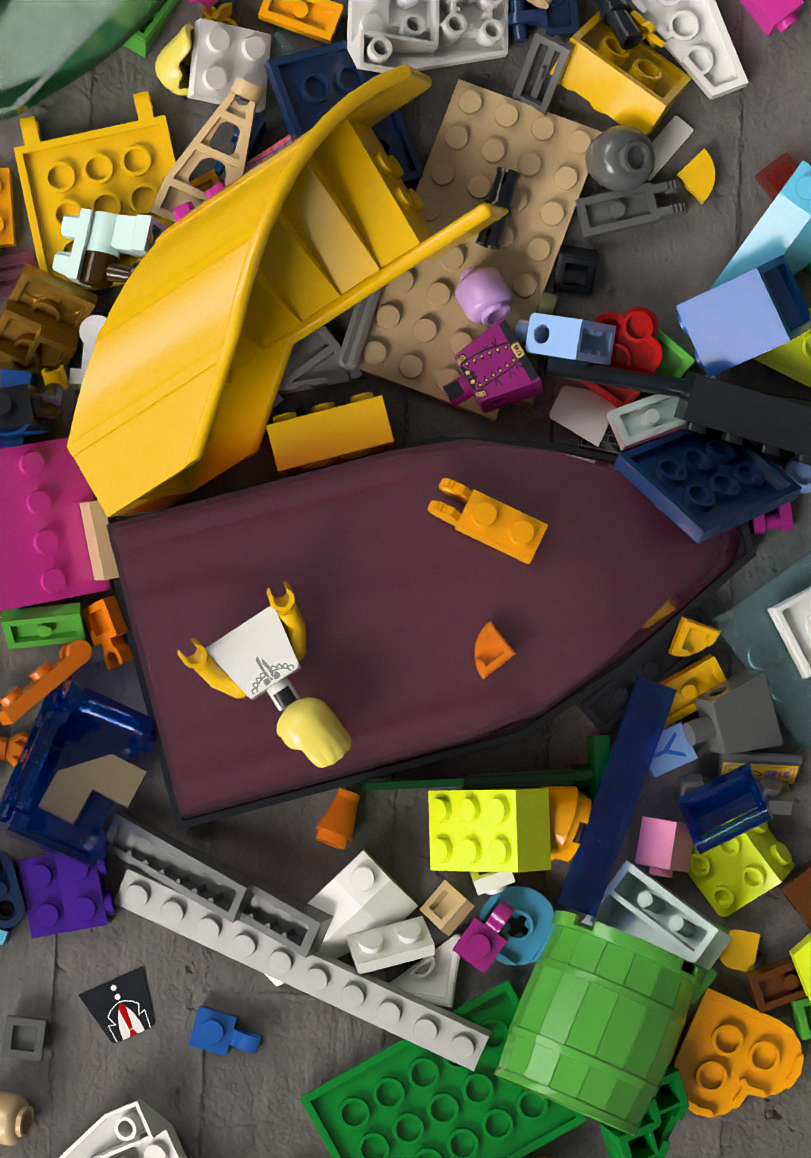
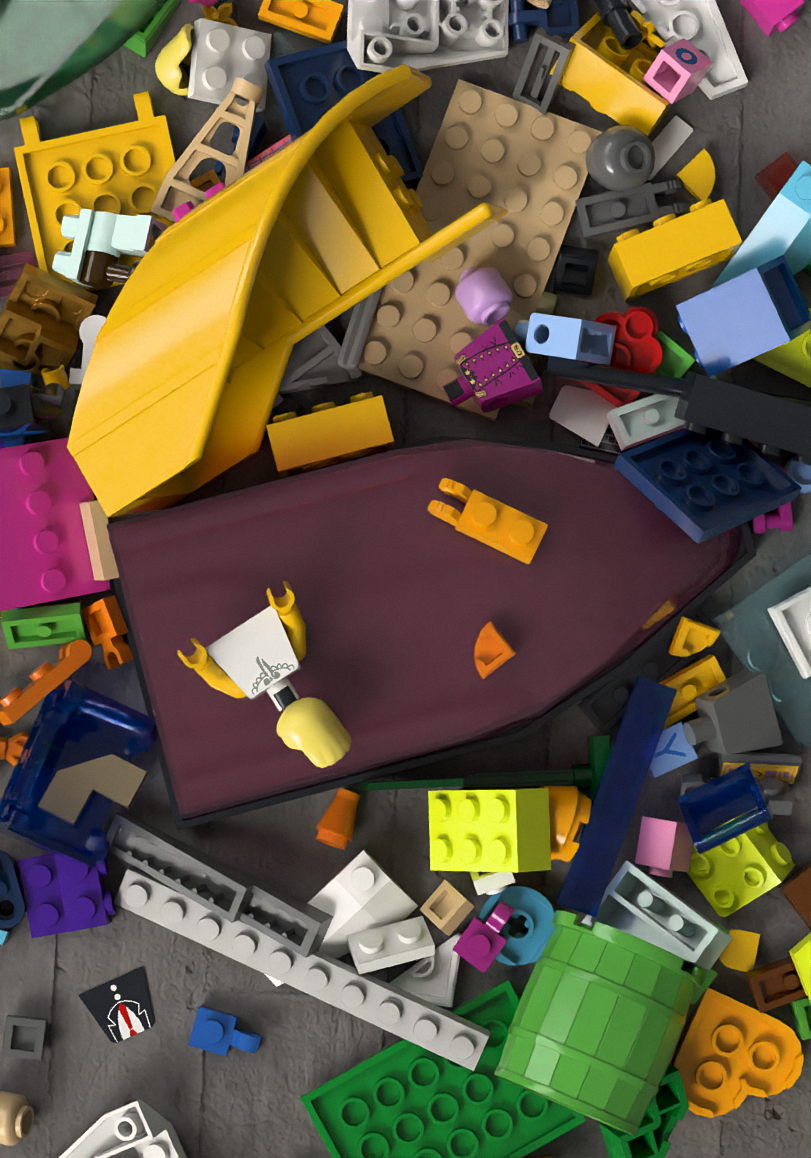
black pin [475,167,521,250] -> none
none -> yellow brick [607,198,742,303]
none -> bright pink brick [643,38,713,104]

